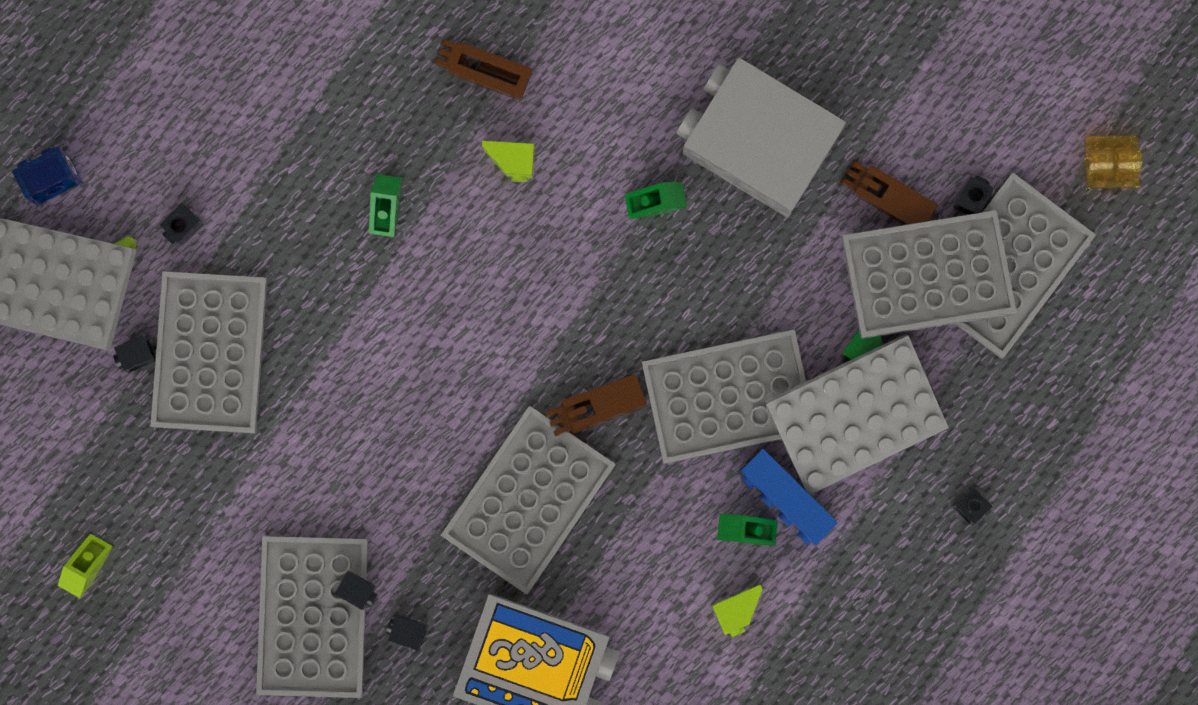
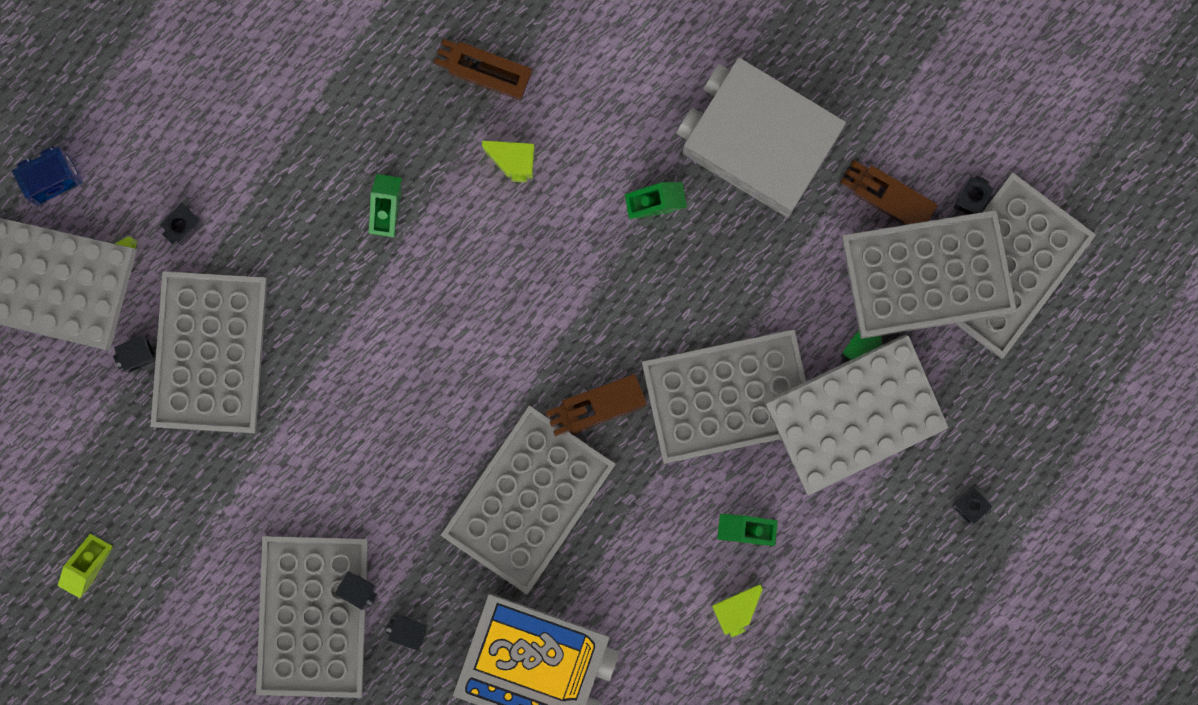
blue brick [740,449,838,546] -> none
clear yellow plate [1084,135,1142,189] -> none

